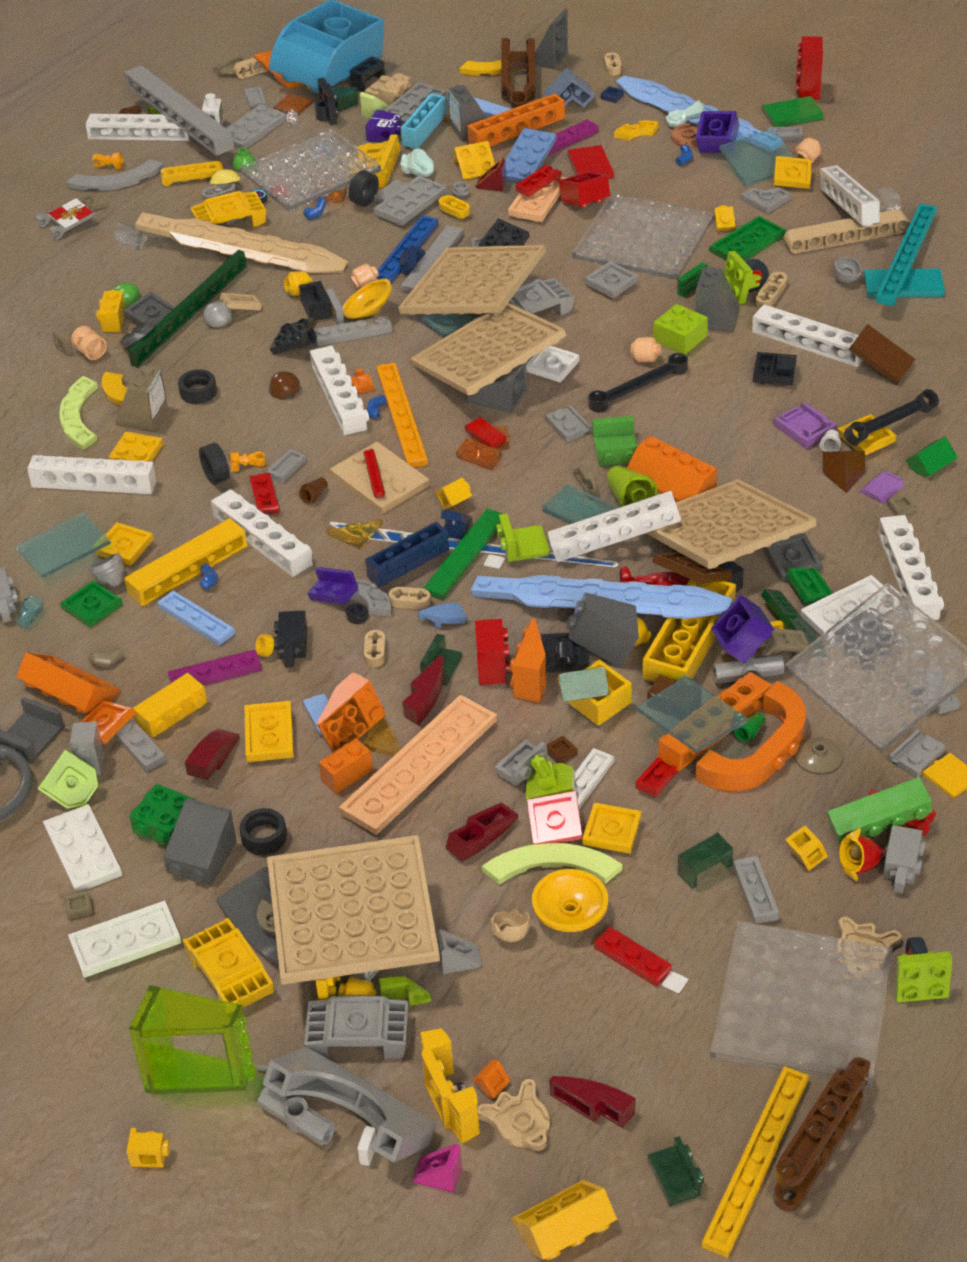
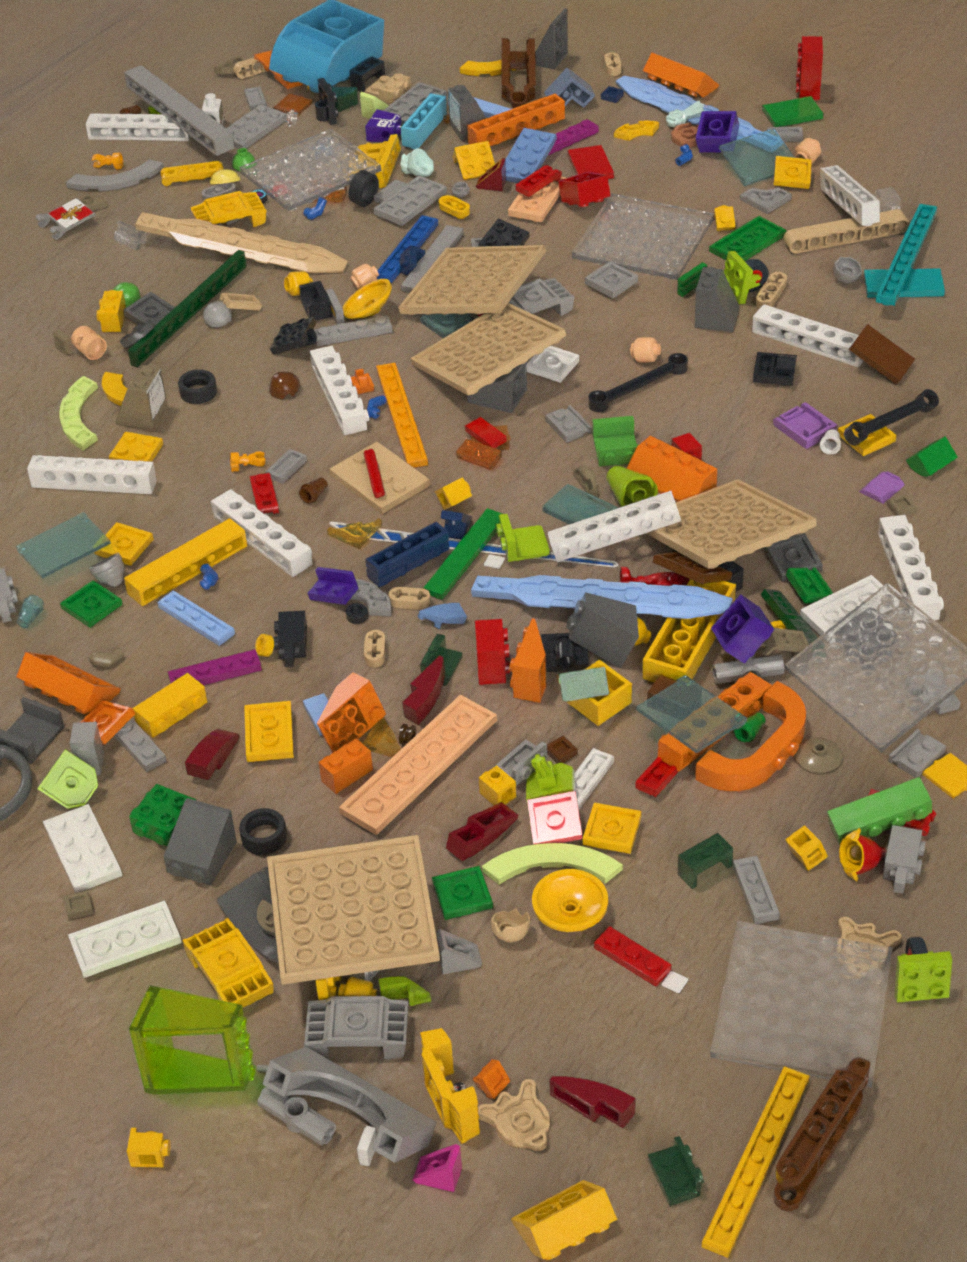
black tyre [199,443,230,484] -> none
lime brick [653,304,708,355] -> none
reddish brown slope [823,451,865,493] -> none
none -> dark brown bush [399,724,416,745]
none -> green tile [431,866,493,920]
none -> yellow brick [479,765,516,805]
none -> orange slope [643,52,719,98]
none -> red brick [671,432,702,461]

